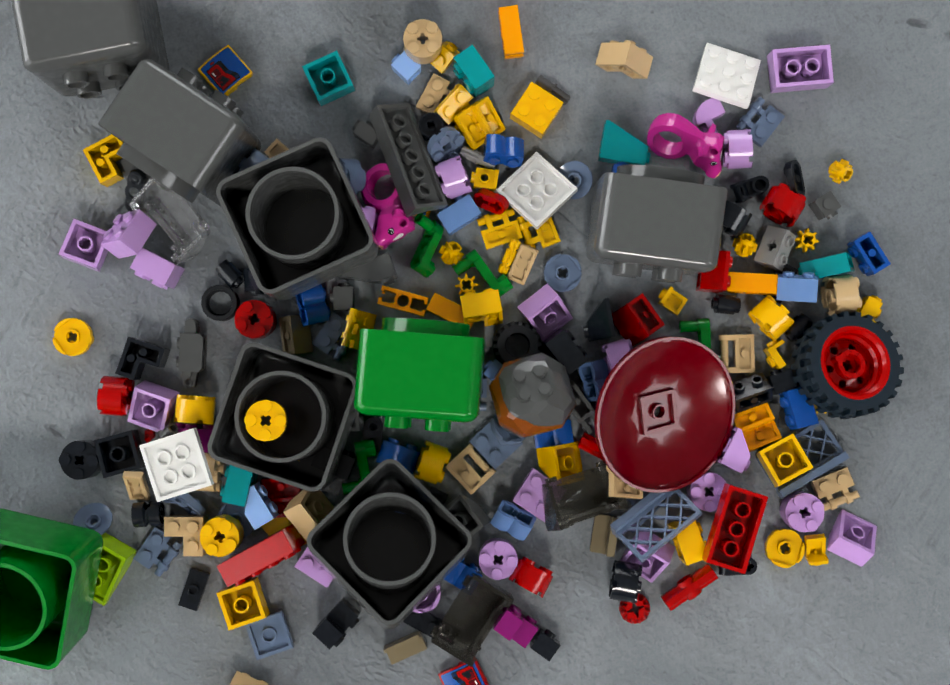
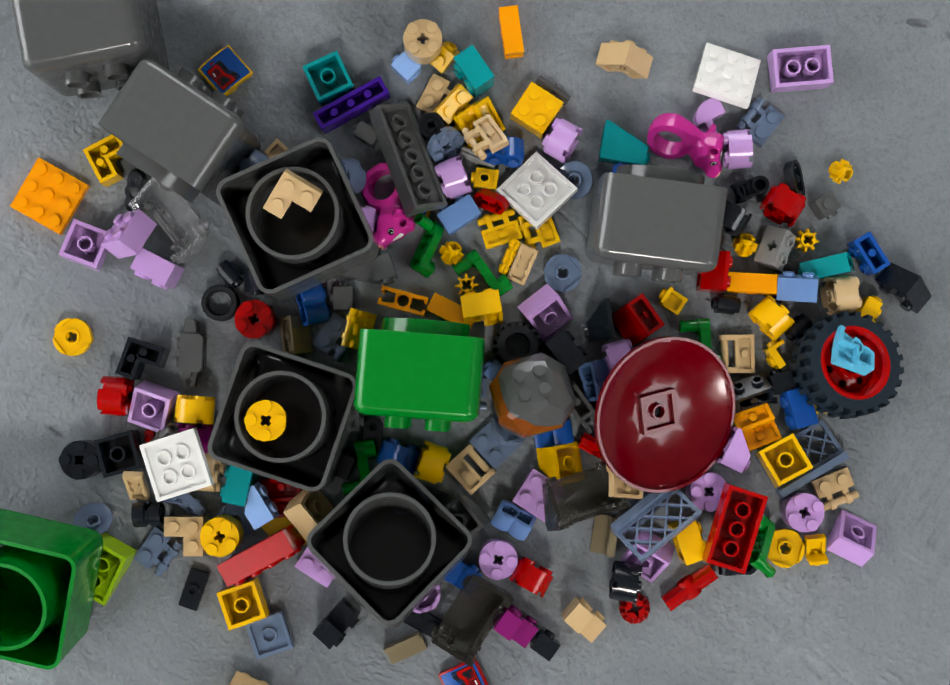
none -> light orange plate [10,157,90,235]
none -> tan brick [263,168,323,219]
none -> dark purple brick [312,76,391,135]
none -> tan plate [461,114,509,160]
none -> lavender brick [542,118,583,163]
none -> tan brick [561,596,607,643]
none -> green beam [749,515,776,578]
none -> medium azure slope [831,325,875,376]
none -> black brick [875,262,932,314]

